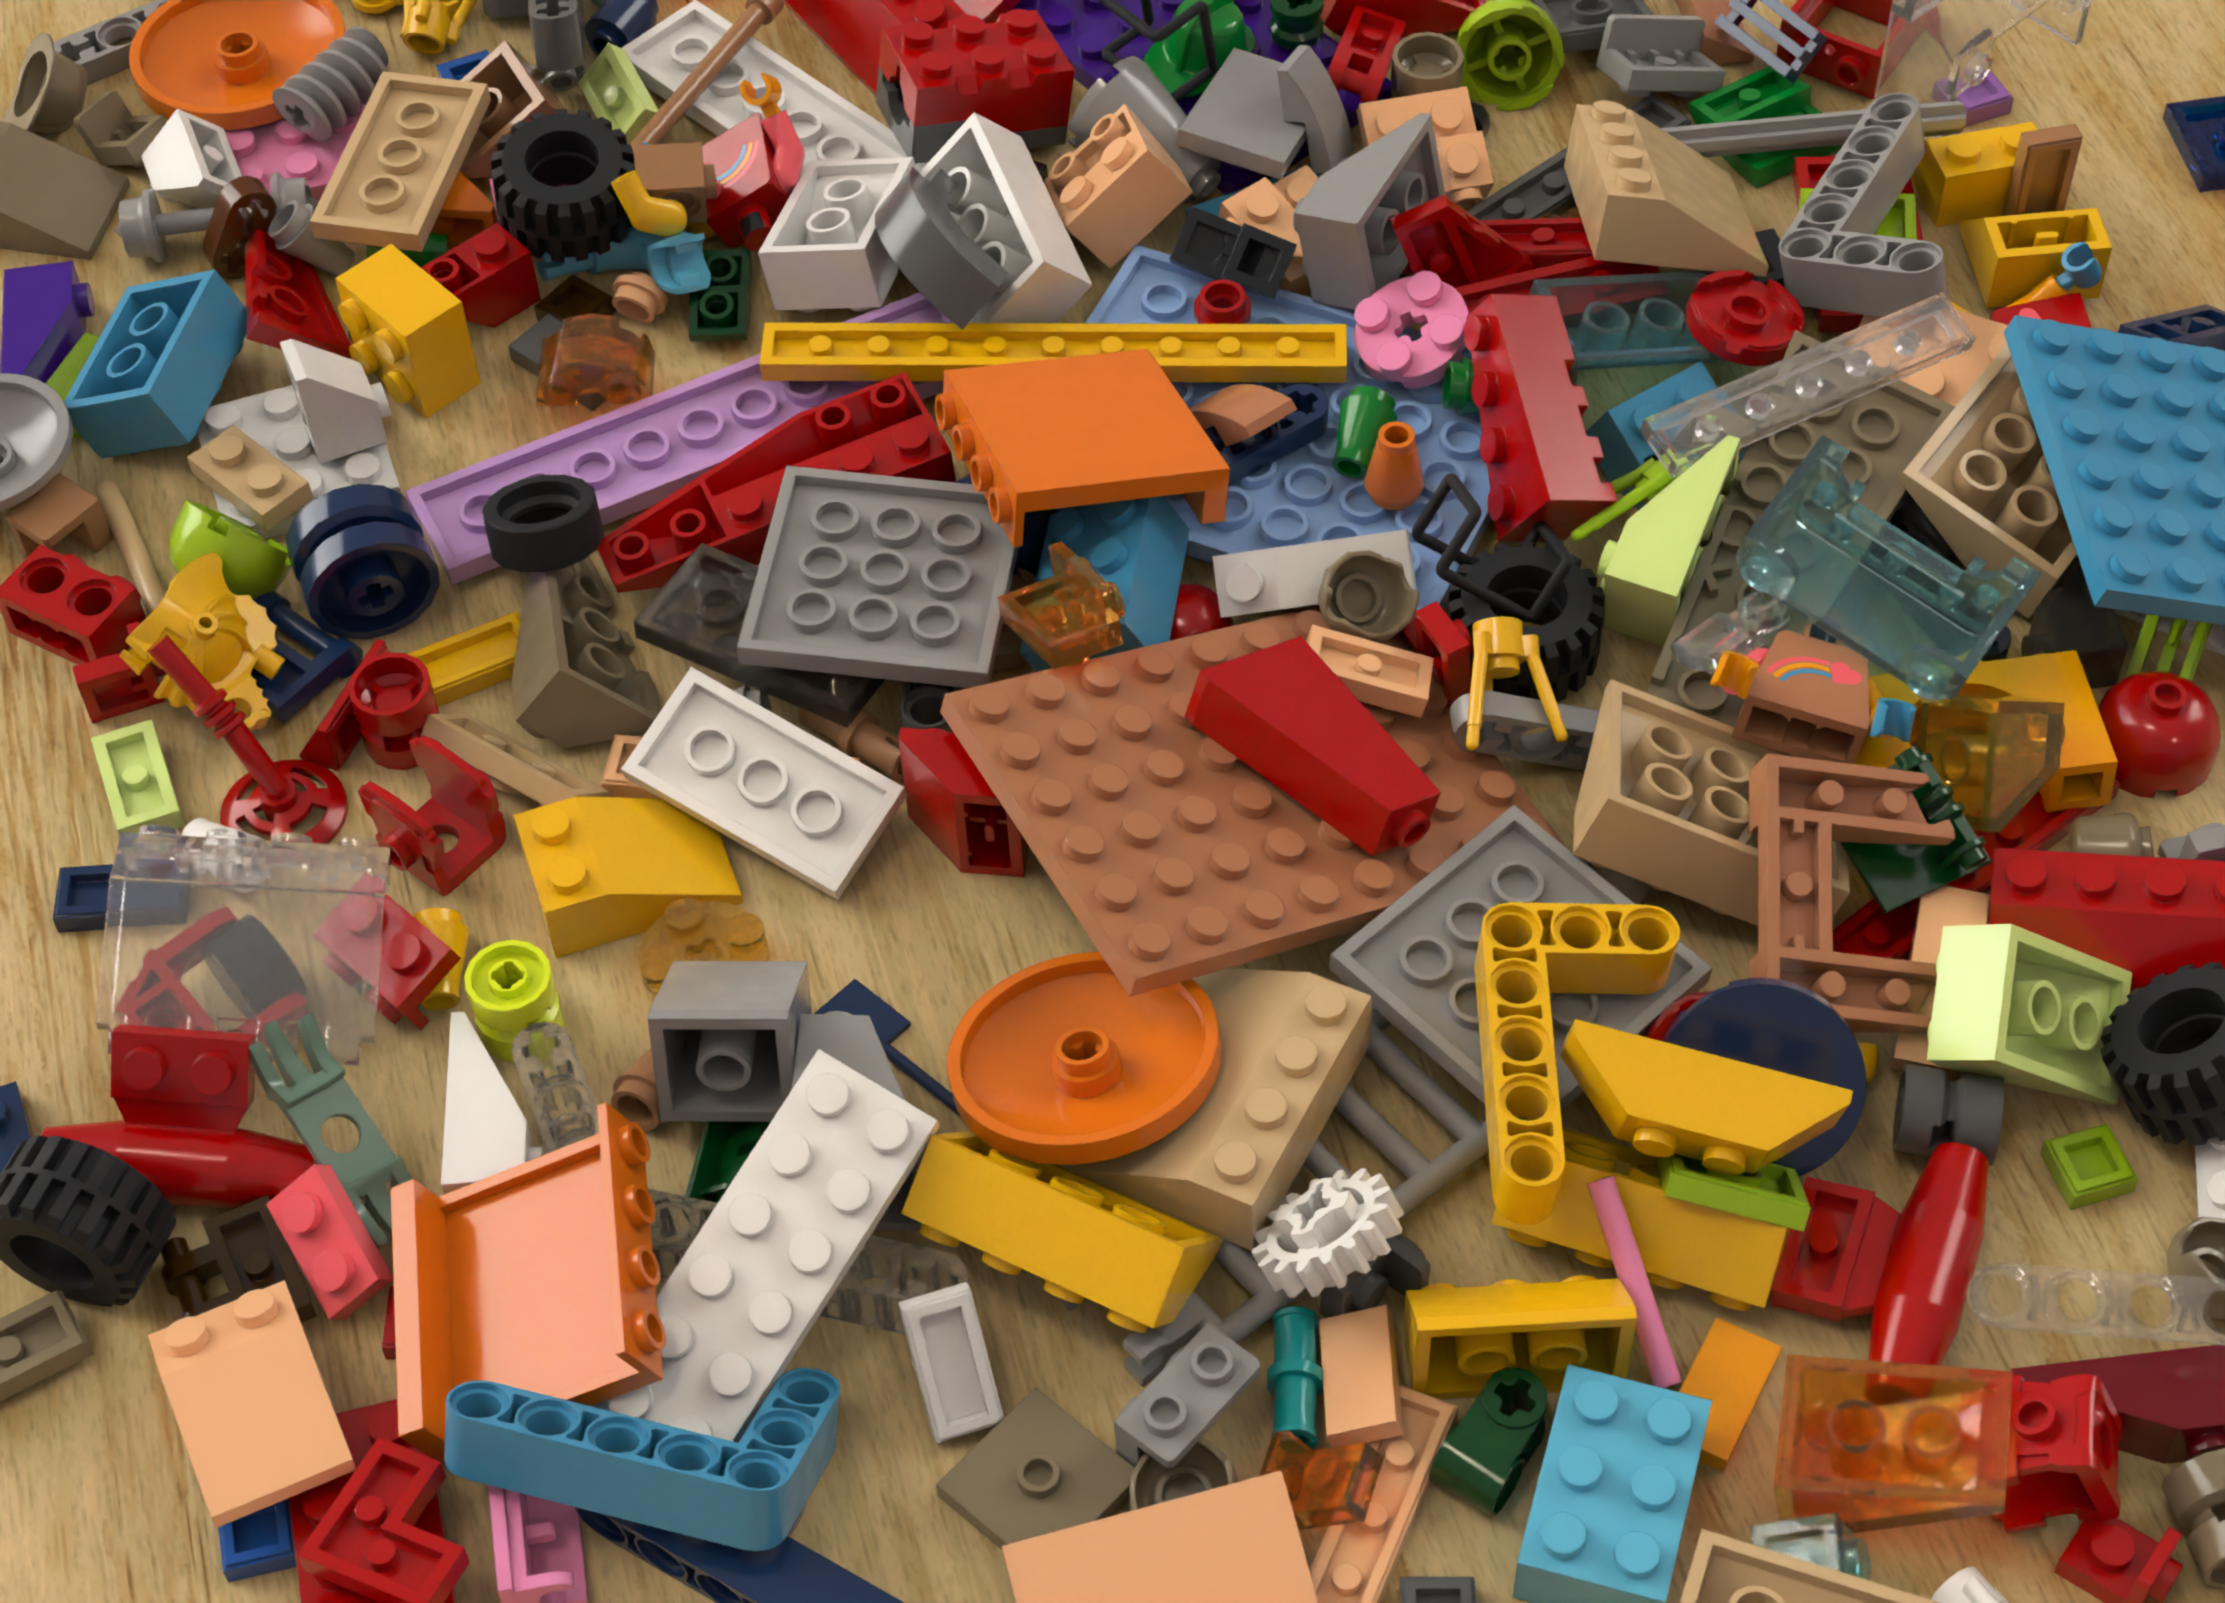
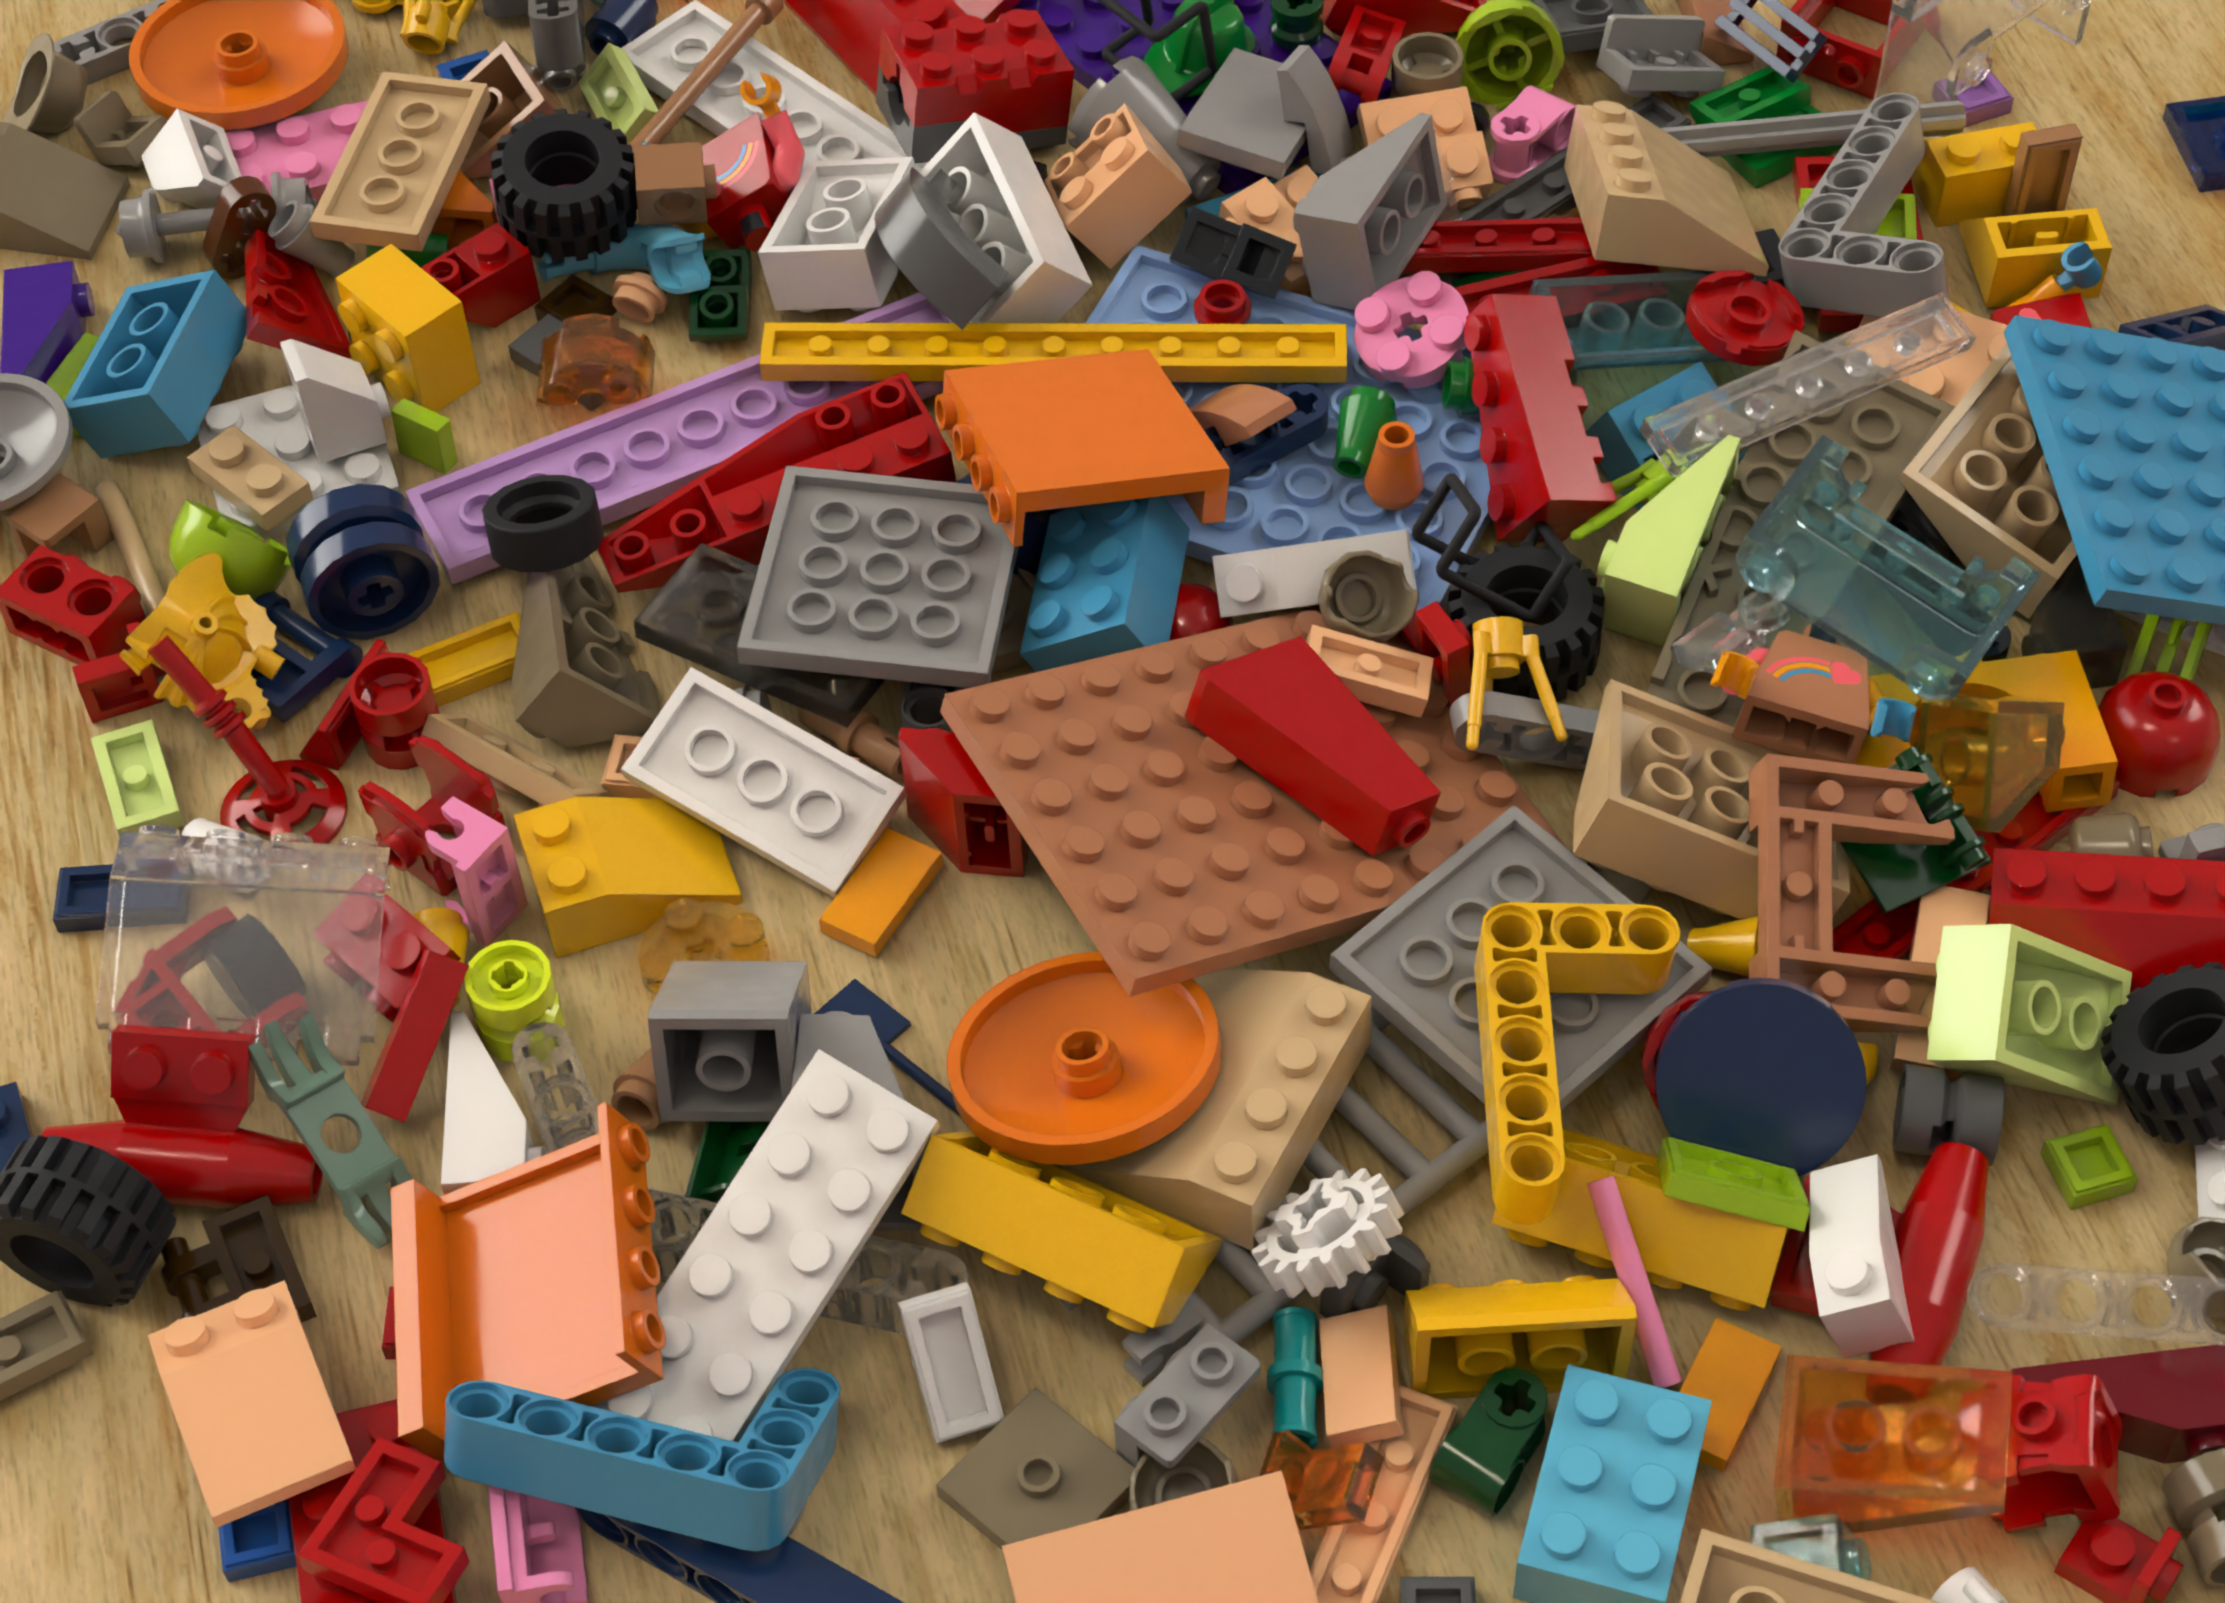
coral plate [266,1164,393,1320] -> none
light grey piece [272,26,389,142] -> none
yellow arm [611,170,687,237] -> none
clear orange bracket [997,541,1125,670] -> none
red wing [1390,195,1534,287] -> none
yellow wedge [1560,1019,1853,1175] -> none
none -> red piece [361,949,469,1123]
none -> lime tile [391,398,458,474]
none -> bright pink hinge [425,796,528,947]
none -> light orange tile [819,828,943,958]
none -> bright pink piece [1489,86,1576,184]
none -> yellow cone [1687,916,1758,977]
none -> white slope [1809,1154,1915,1358]

